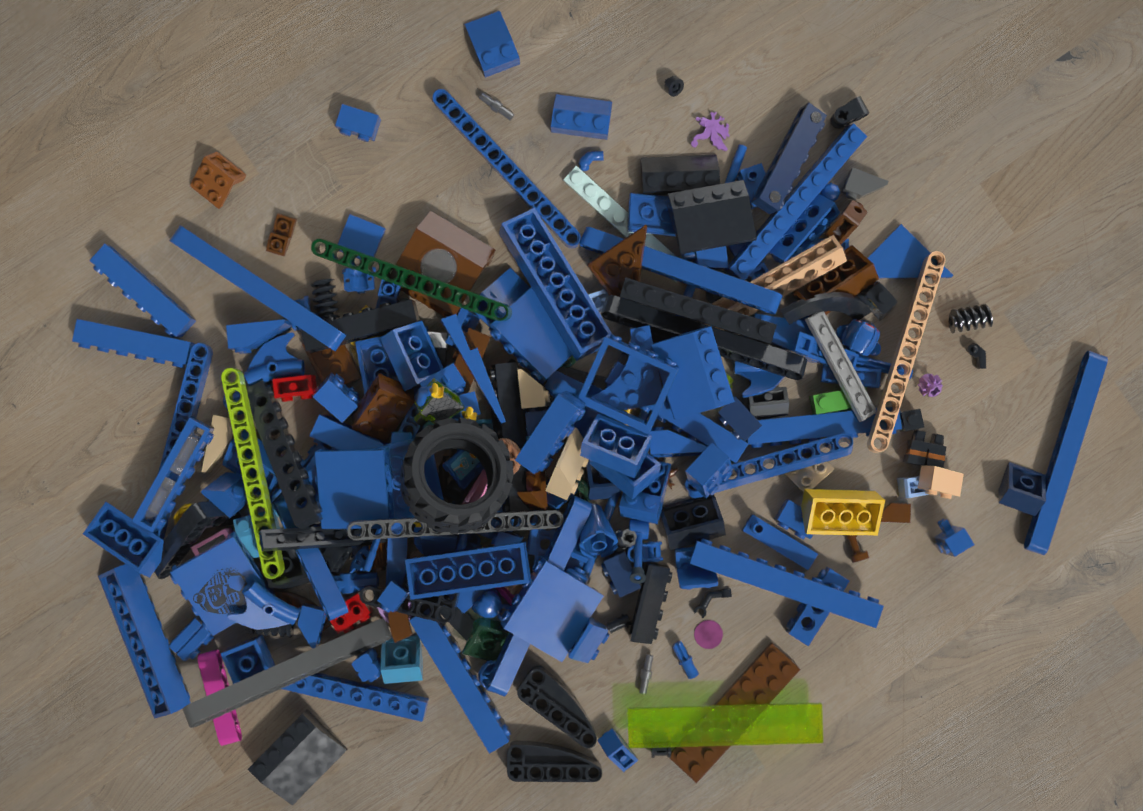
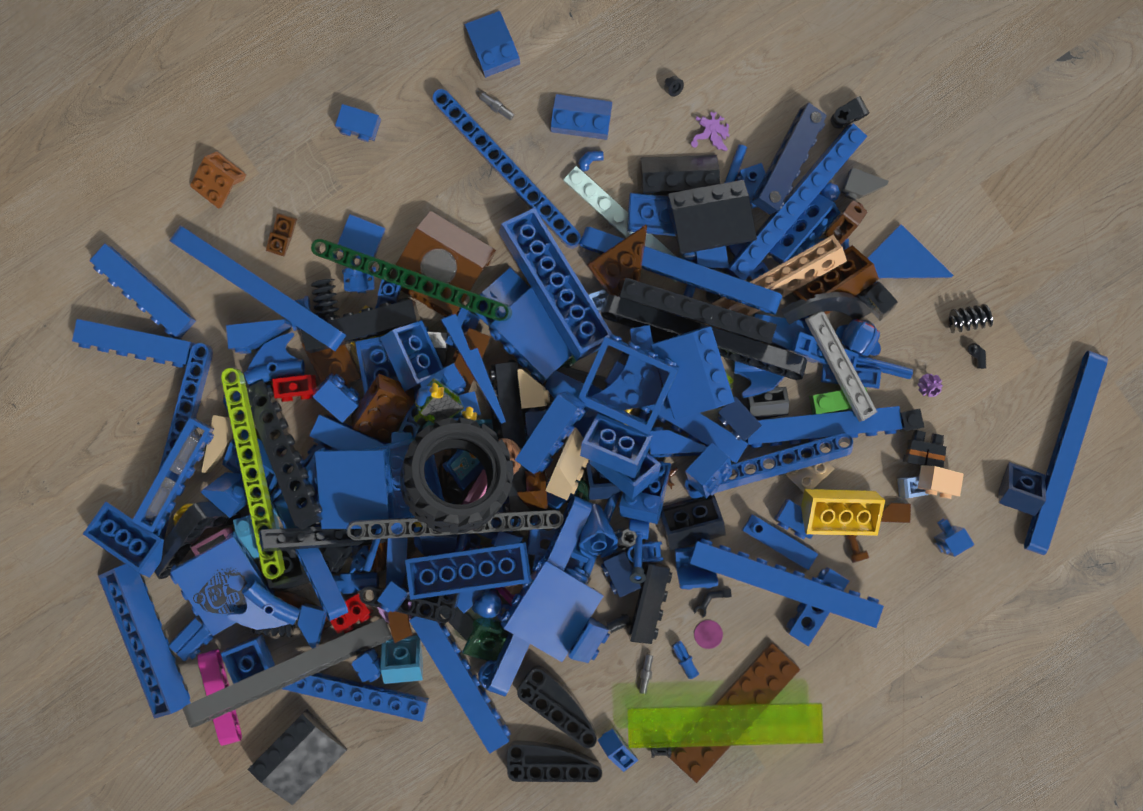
light nougat beam [867,251,945,453] -> none

